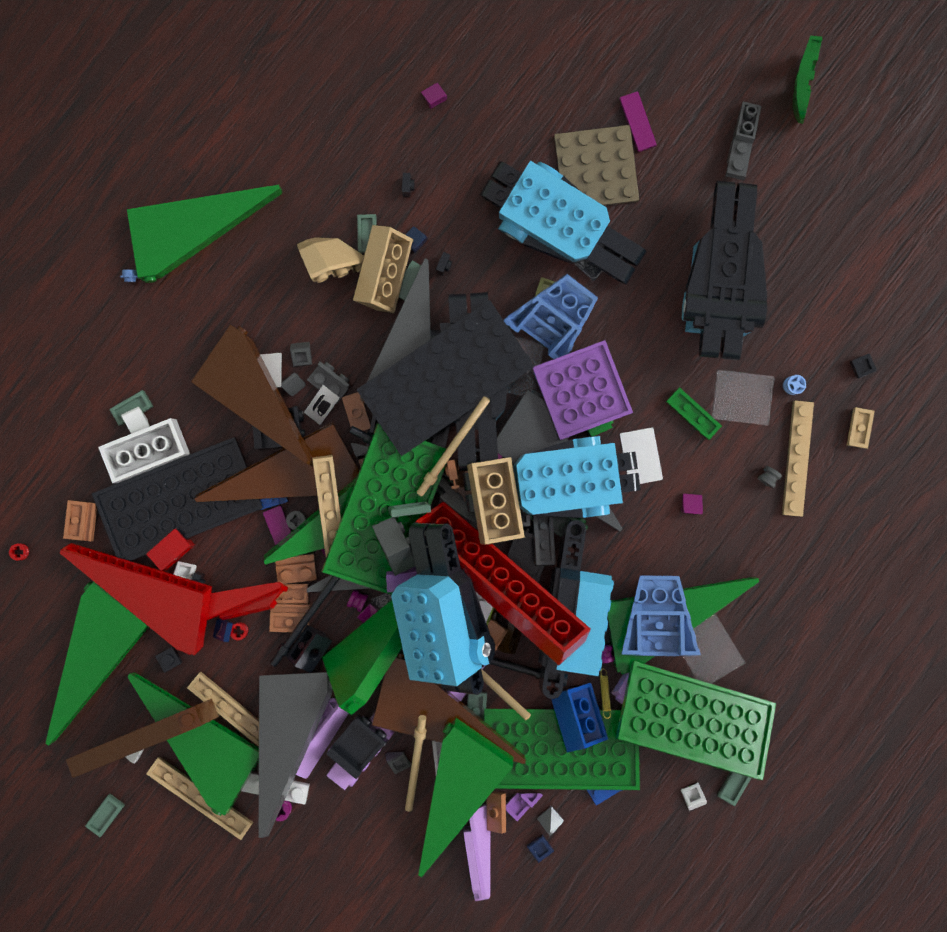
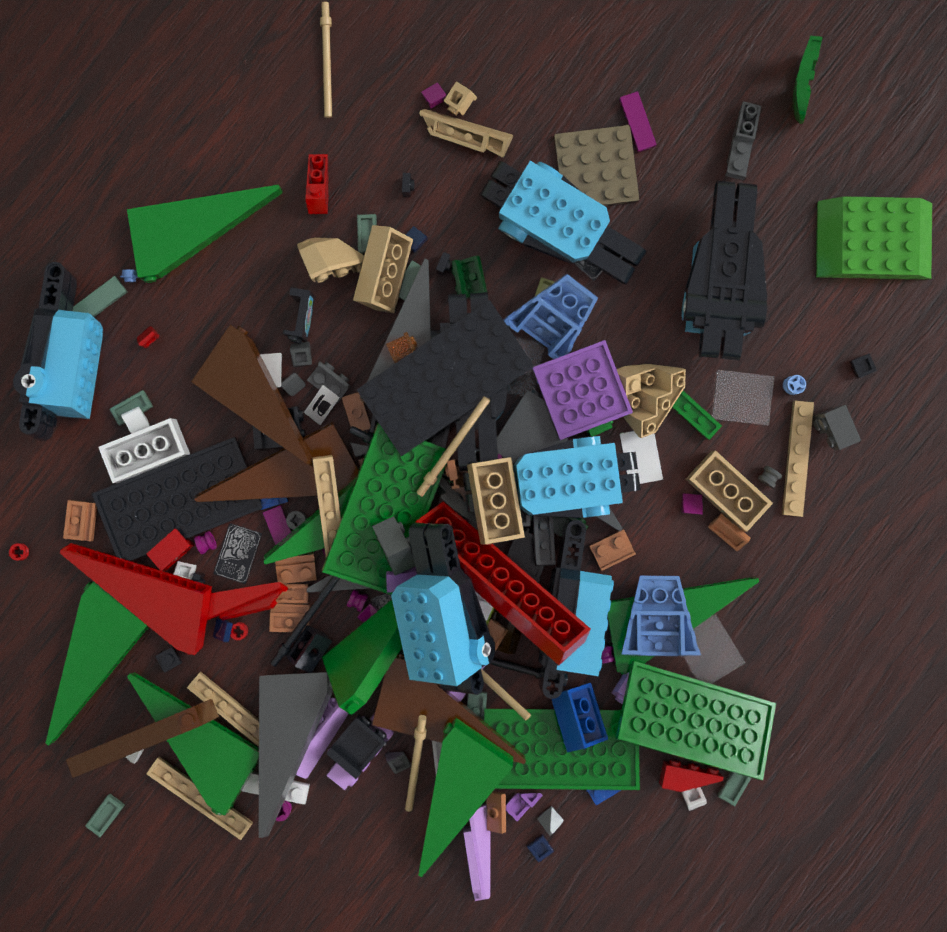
sand green tile [388,501,431,517] -> none
light yellow piece [600,668,611,719] -> none
tan plate [847,407,875,449] -> none
none -> piece [13,262,103,441]
none -> sand green tile [73,276,128,317]
none -> red slope [137,326,160,348]
none -> magenta wheel [194,531,217,554]
none -> black sticker [214,523,262,584]
none -> black panel [283,287,315,344]
none -> red slope [306,154,329,214]
none -> tan bar [320,2,332,118]
none -> clear orange bracket [386,332,417,363]
none -> tan wedge [419,109,513,157]
none -> tan brick [444,81,477,116]
none -> dark green bracket [451,255,487,299]
none -> nougat plate [589,529,636,571]
none -> tan brick [617,364,686,438]
none -> red slope [659,759,724,792]
none -> tan brick [685,451,773,532]
none -> nougat plate [708,514,751,551]
none -> dark grey brick [813,405,861,450]
none -> bright green slope [816,197,932,279]

